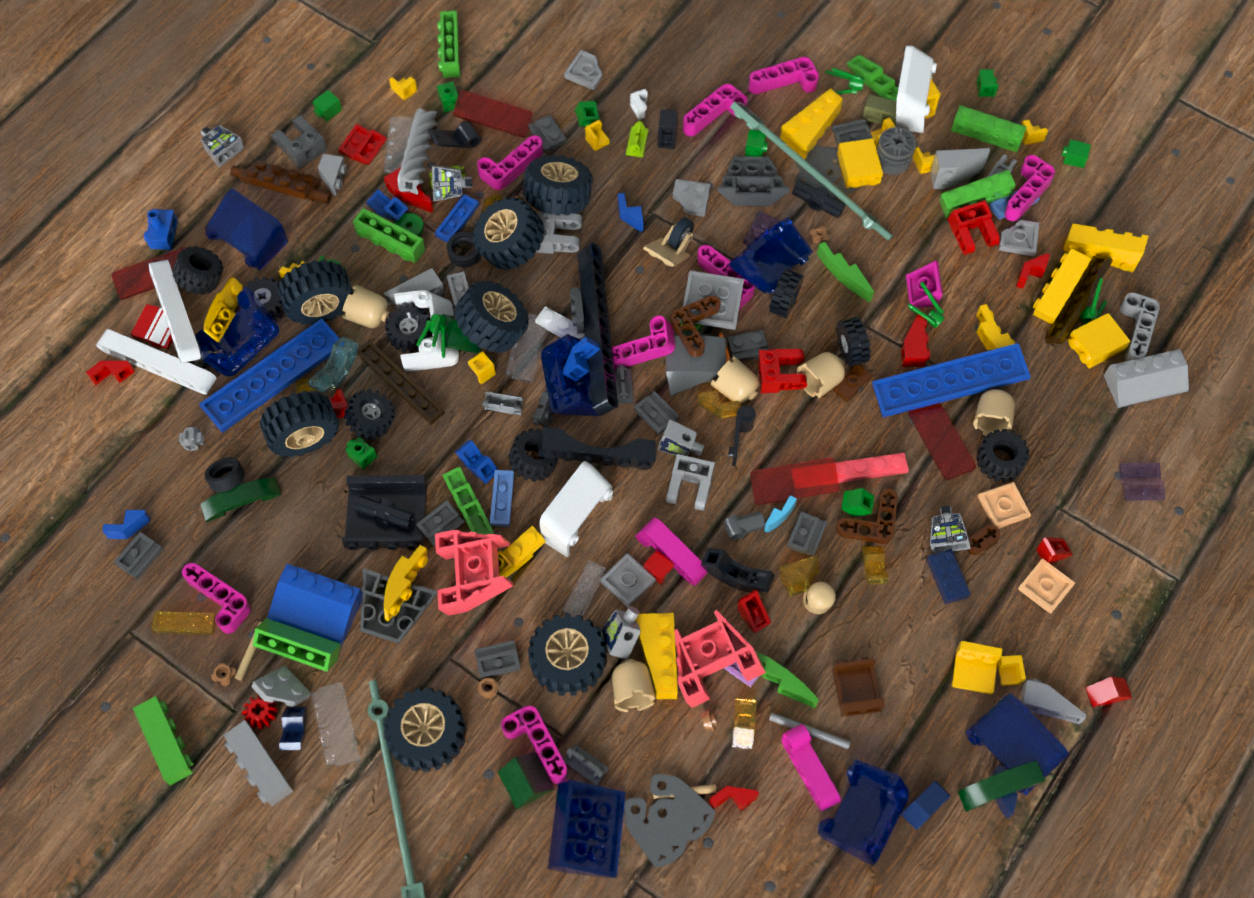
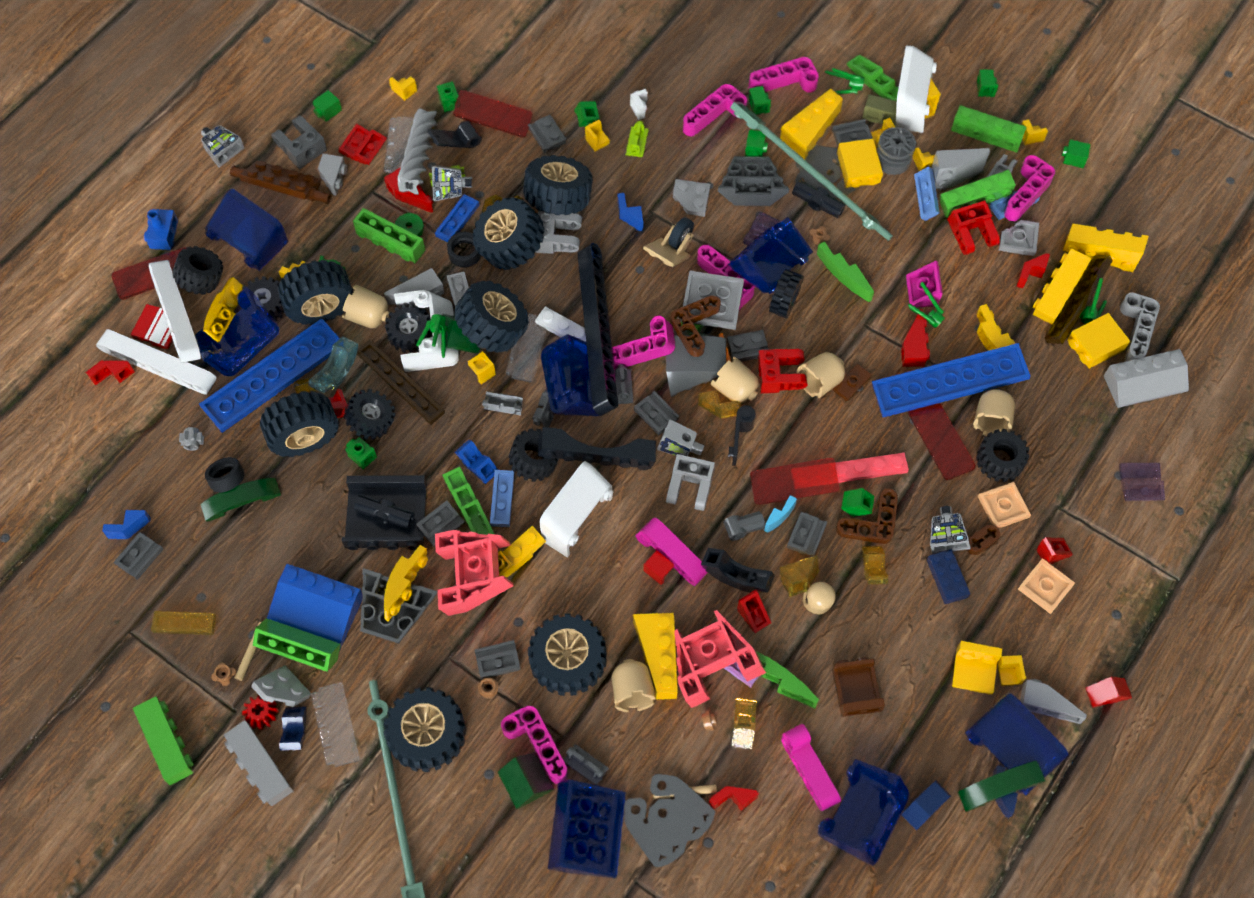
dark pink beam [182,563,251,634] -> none
blue slope [366,189,408,222] -> none
bright green brick [438,11,460,78] -> none
dark pink beam [477,135,543,190] -> none
clear plate [562,560,606,617] -> none
blue slope [563,337,600,381] -> none
light grey plate [564,50,602,90] -> none
dark grey hinge [570,287,585,333] -> none
light grey plate [600,553,656,608] -> none
light grey torso [601,606,641,659] -> none
black brick [658,110,678,149] -> none
light grey bar [769,713,851,749] -> none
black wheel [836,317,871,367] -> none
none -> green brick [748,86,771,115]
none -> medium blue plate [914,167,940,221]

